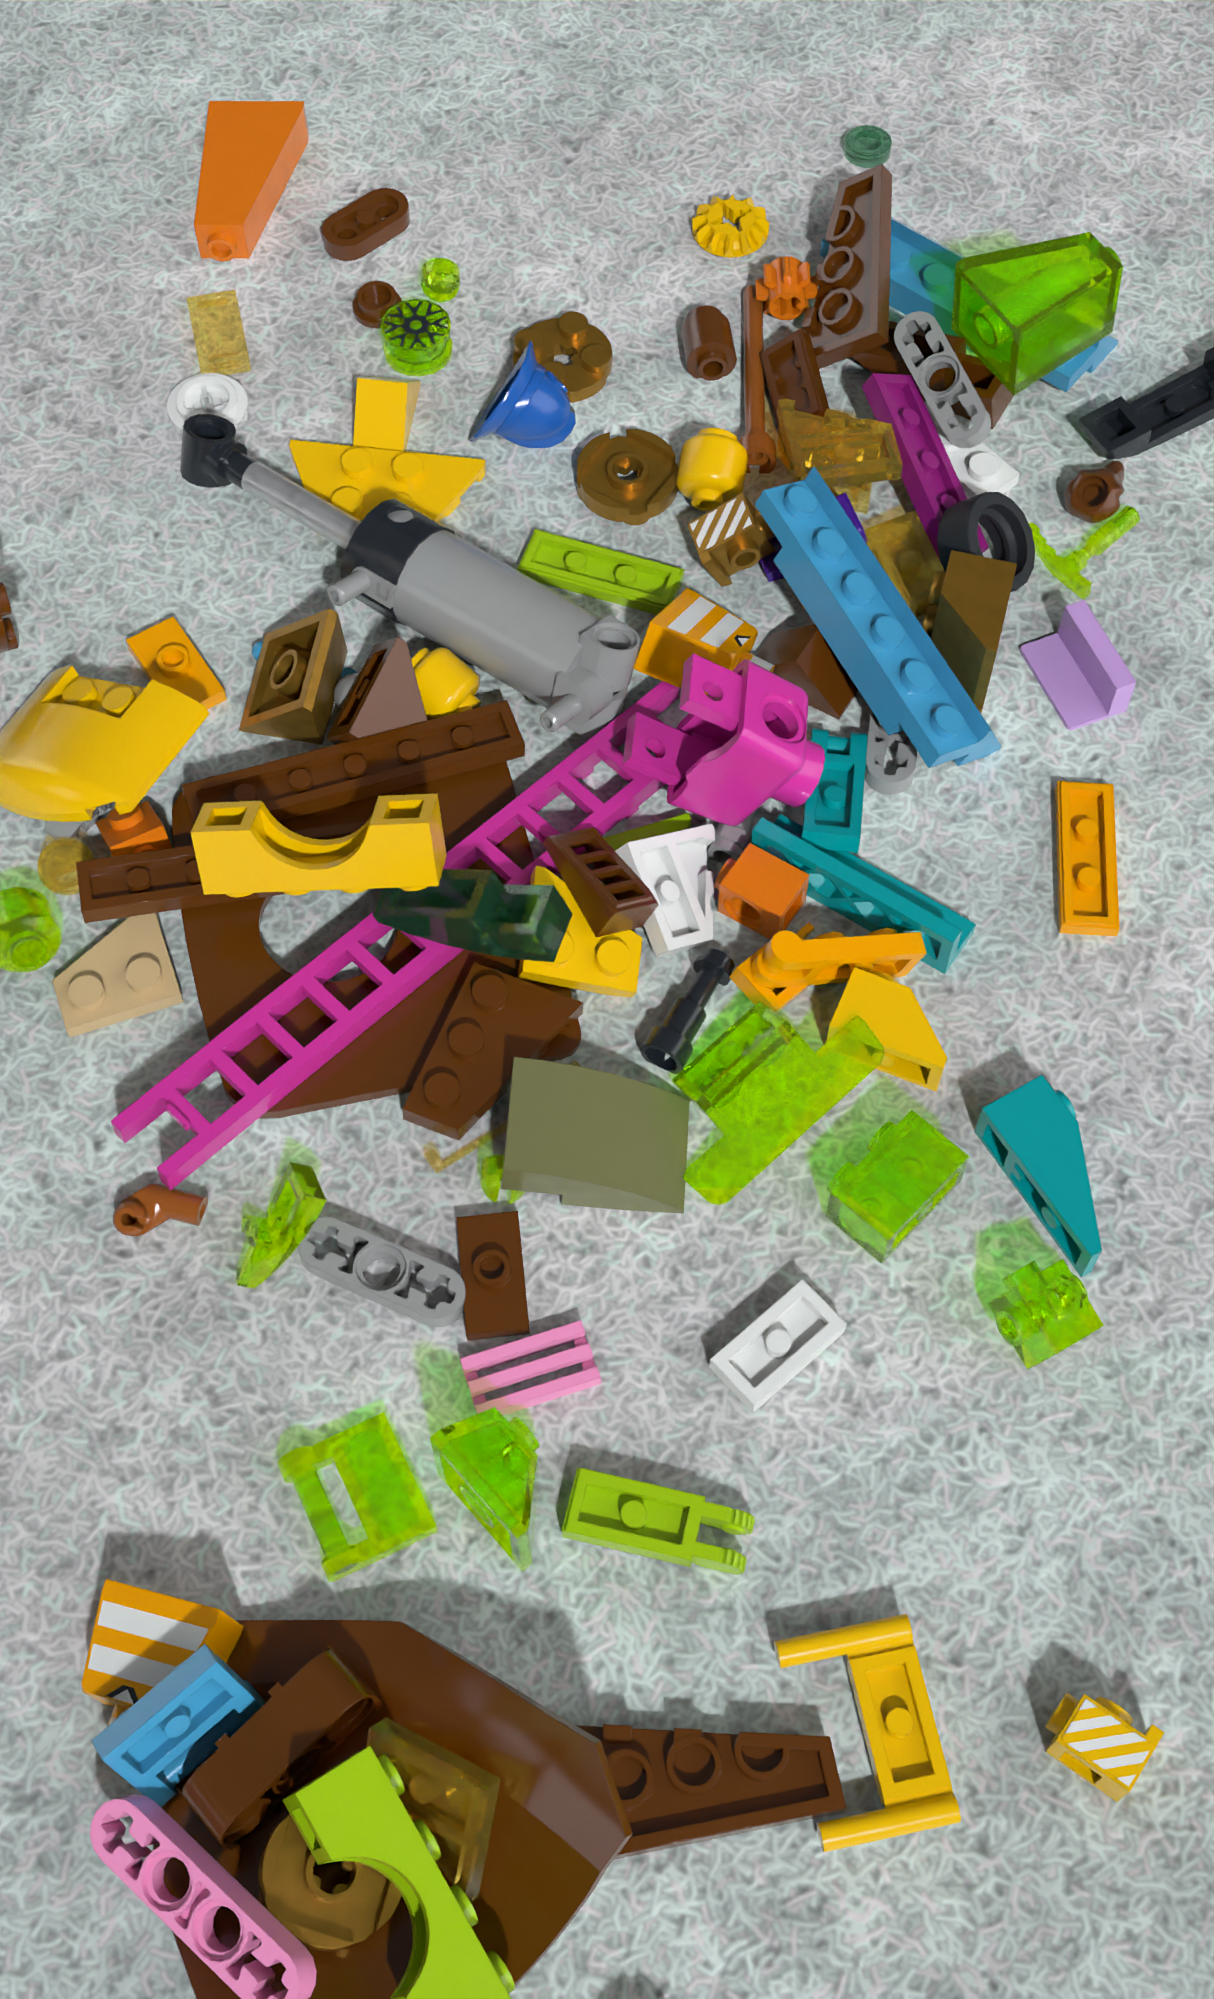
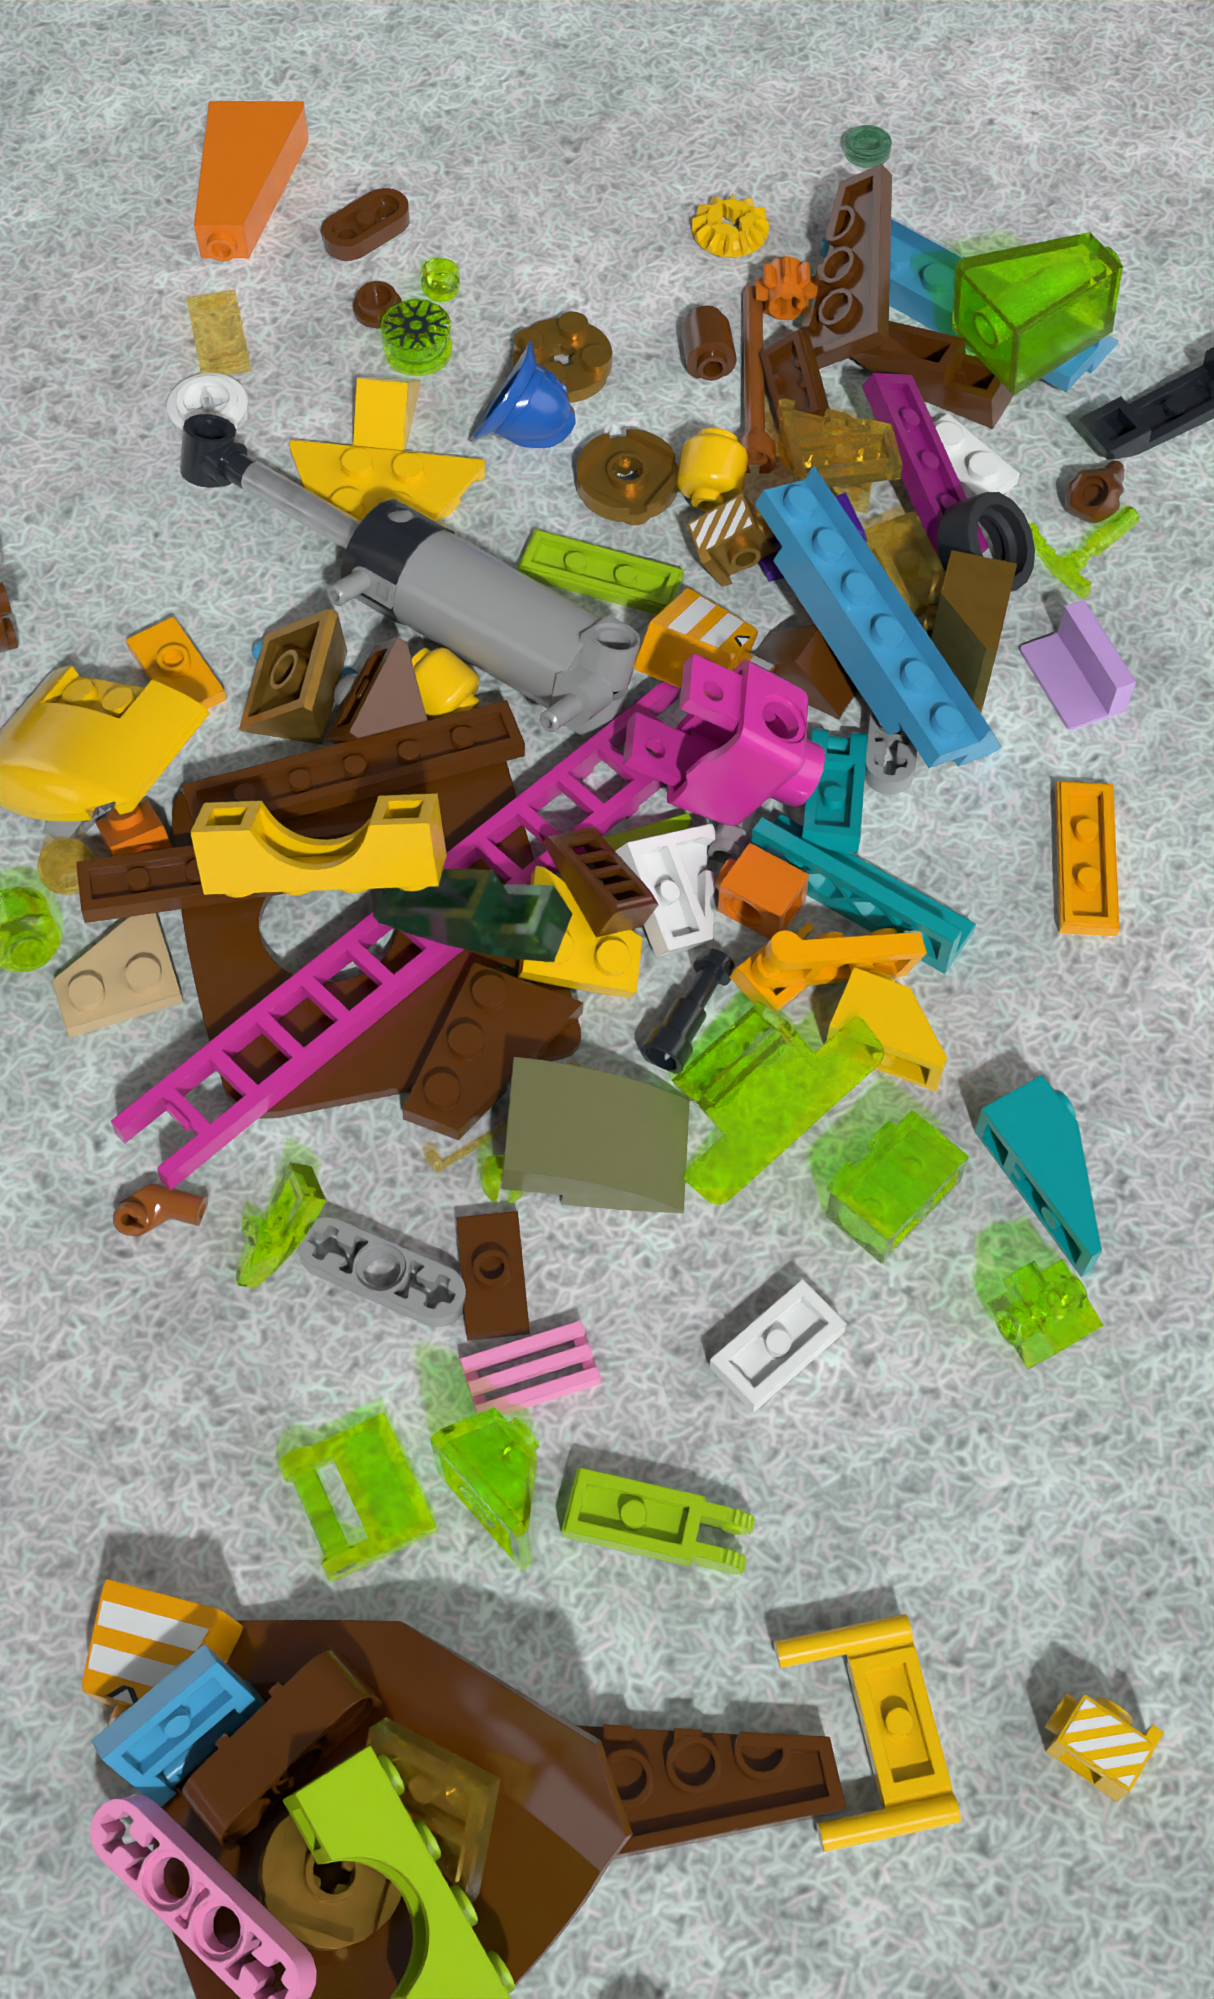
light grey beam [894,311,991,448] -> none

